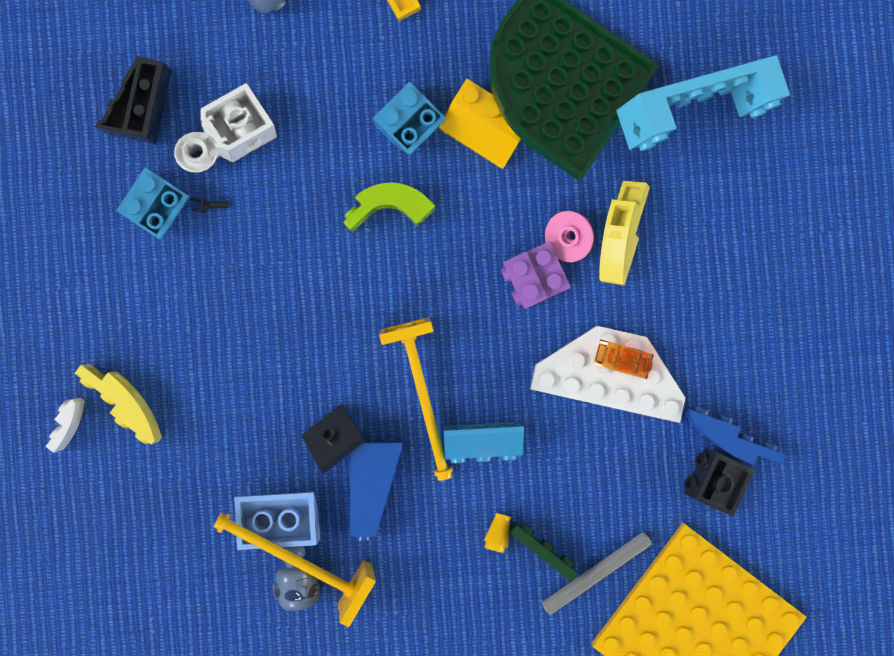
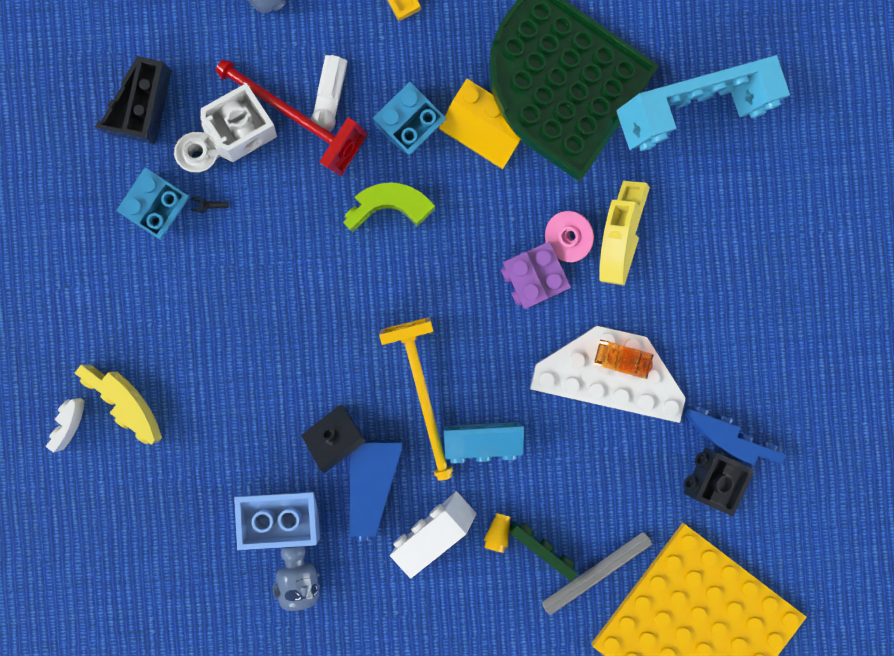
yellow tile [213,512,376,627] -> none
none -> red tile [216,59,368,176]
none -> white piece [311,55,348,132]
none -> white wedge [390,491,477,579]

